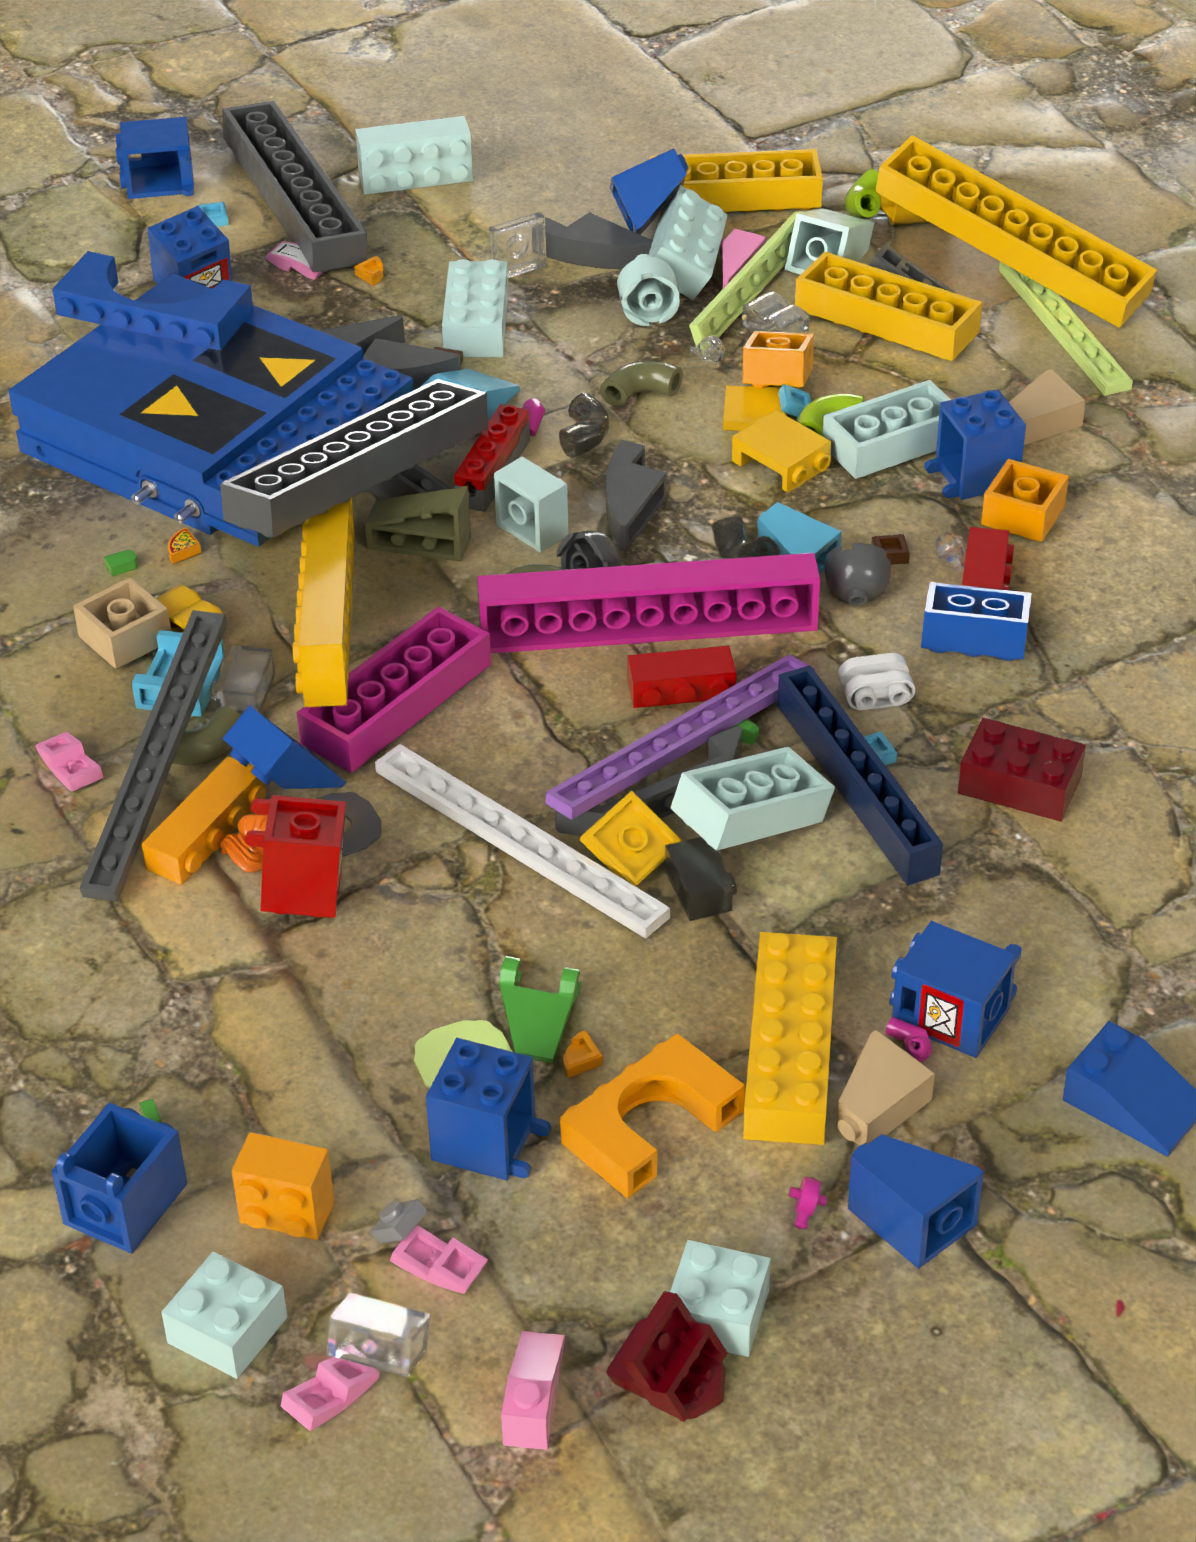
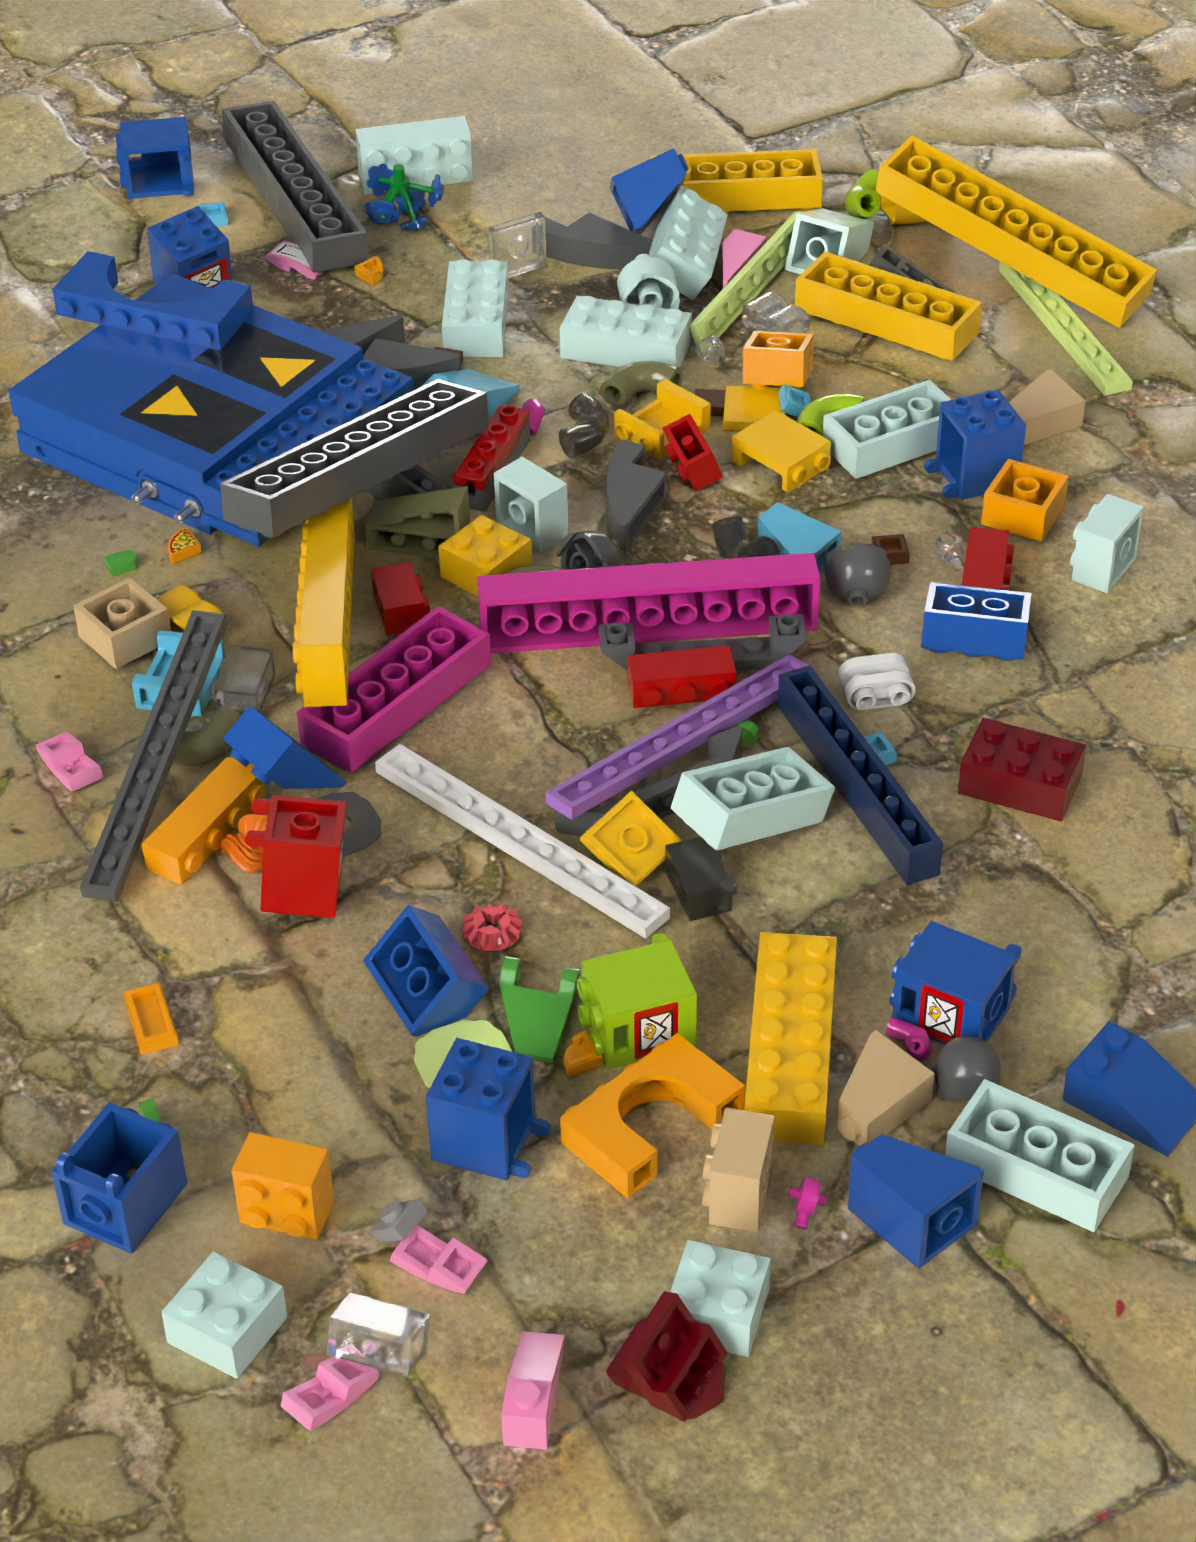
none -> light orange tile [123,982,179,1055]
none -> blue slope [363,904,489,1037]
none -> blue plant [364,164,444,231]
none -> red brick [371,562,430,635]
none -> yellow brick [438,514,532,596]
none -> coral gear [462,902,522,951]
none -> light aqua brick [560,296,692,367]
none -> lime container [577,933,697,1070]
none -> dark grey slope [599,614,807,671]
none -> yellow panel [614,379,711,461]
none -> red brick [662,414,723,491]
none -> reddish brown tile [695,389,725,416]
none -> tan brick [702,1108,774,1232]
none -> dark grey helmet [932,1036,1001,1101]
none -> light aqua brick [945,1079,1135,1232]
none -> light aqua brick [1070,494,1144,594]

